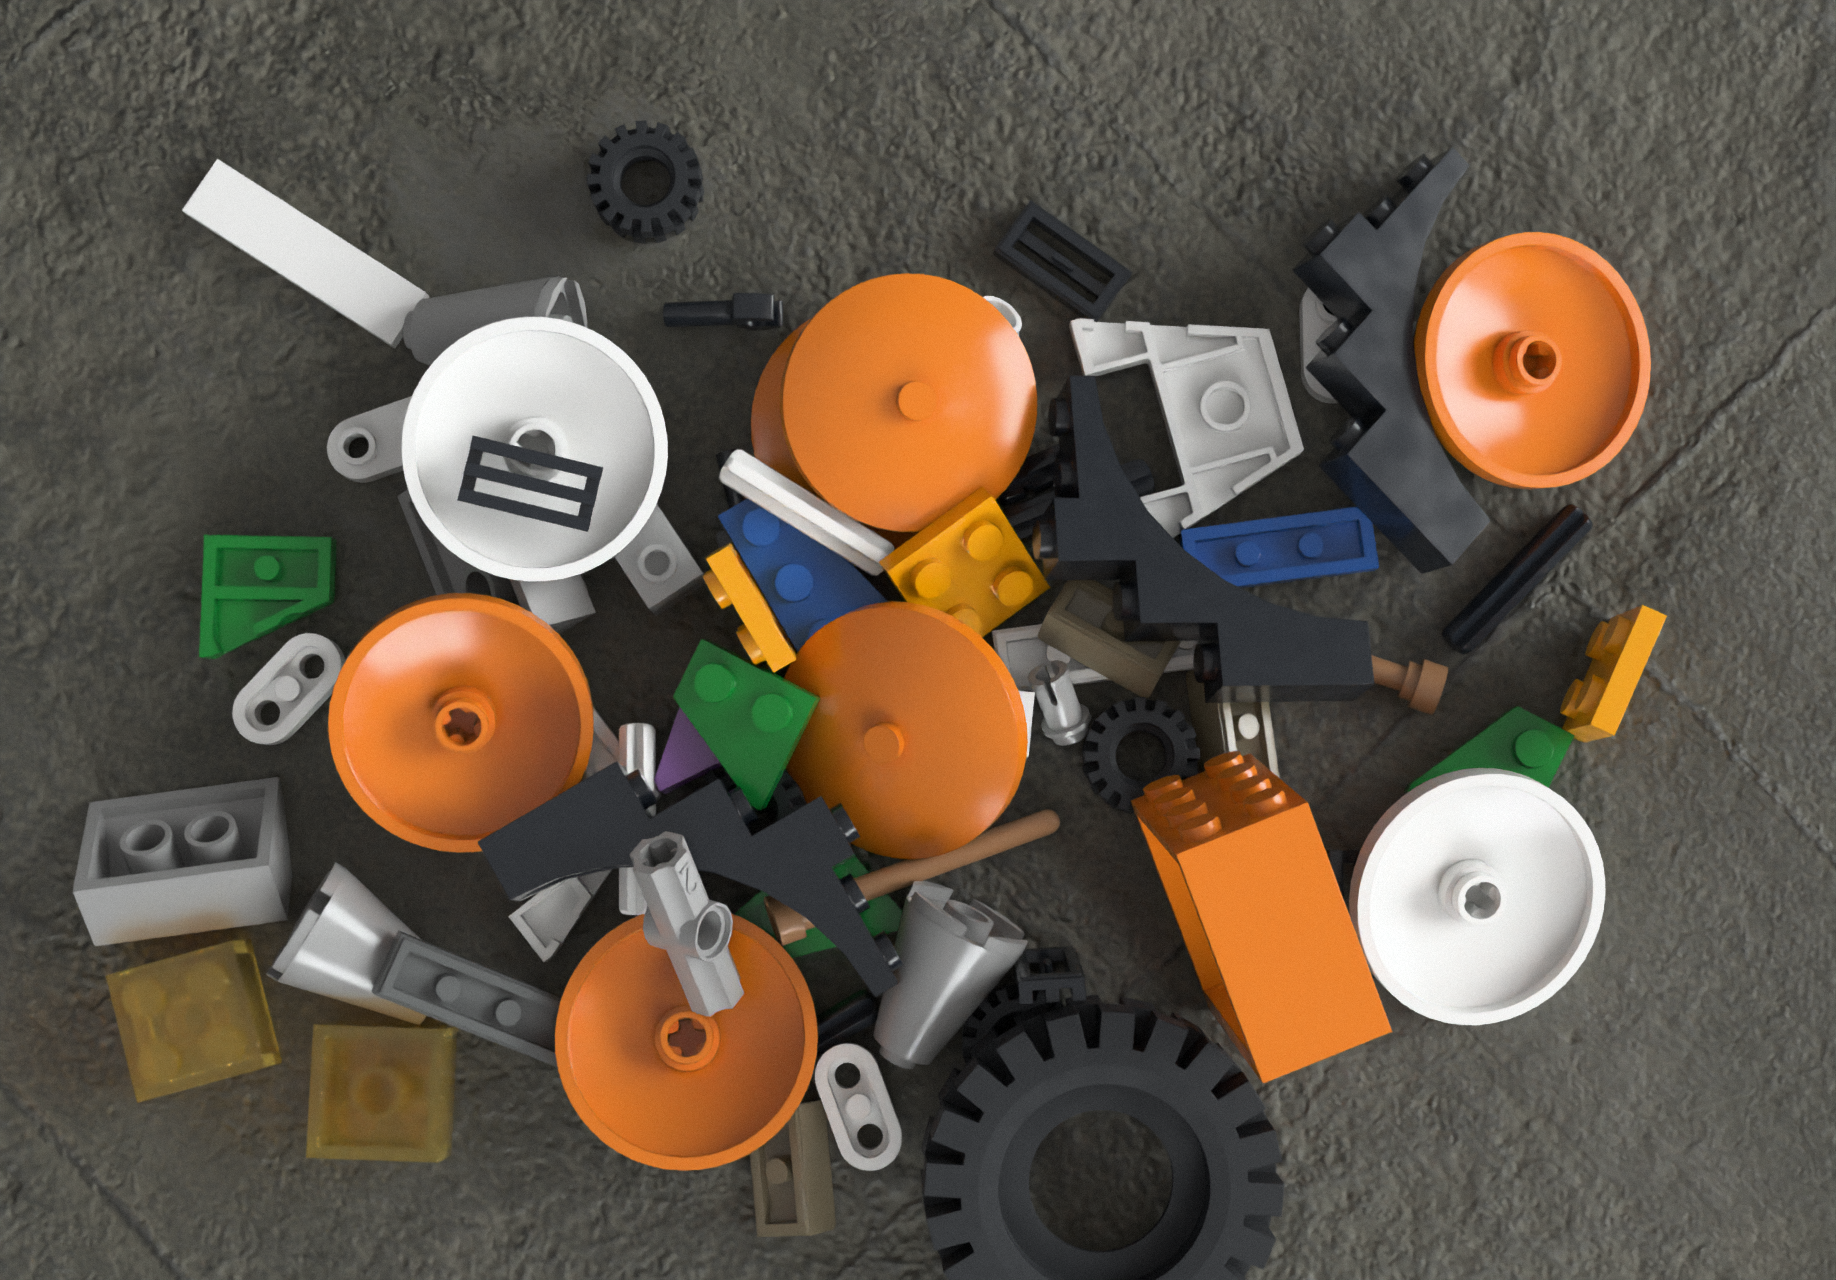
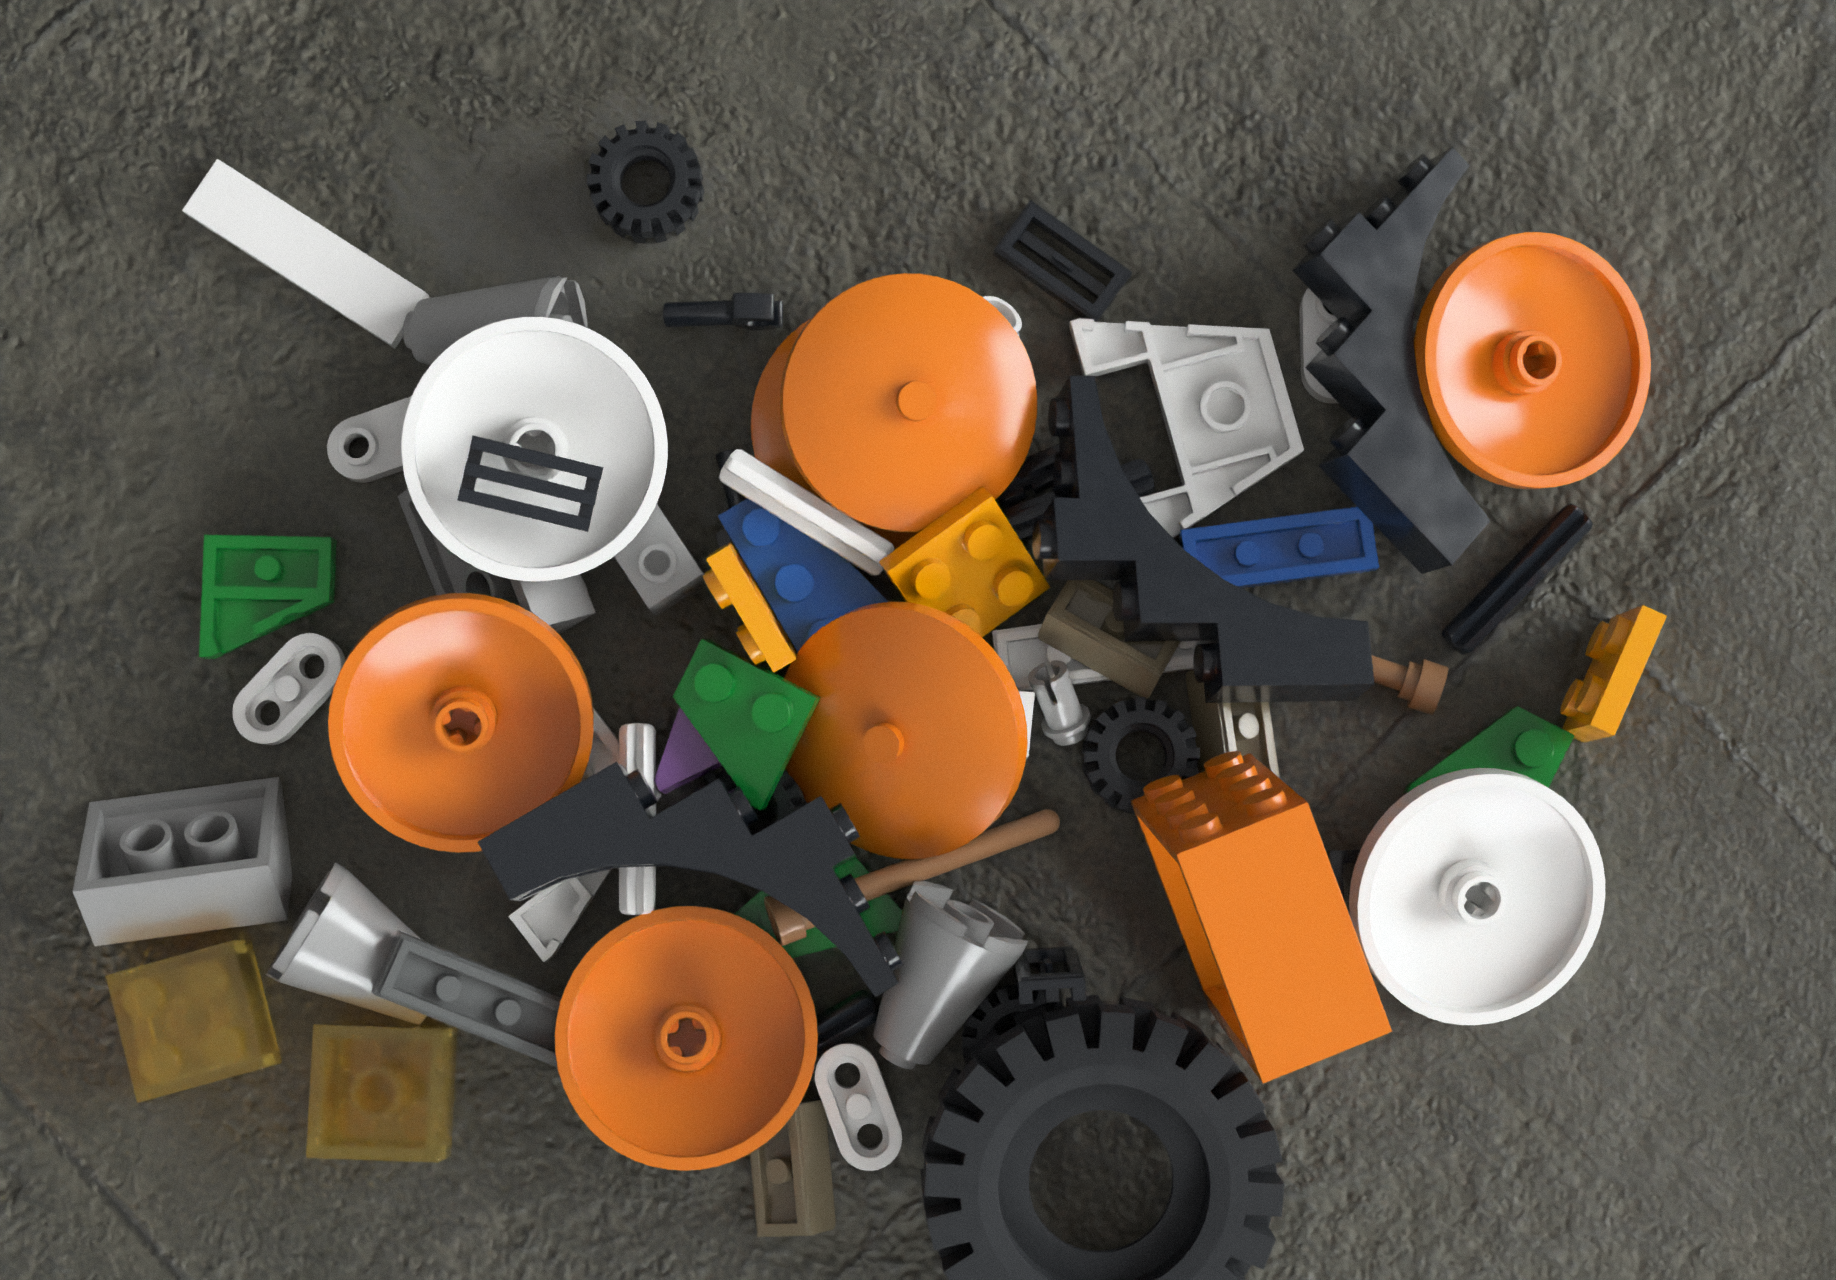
light grey piece [629,831,744,1017] -> none

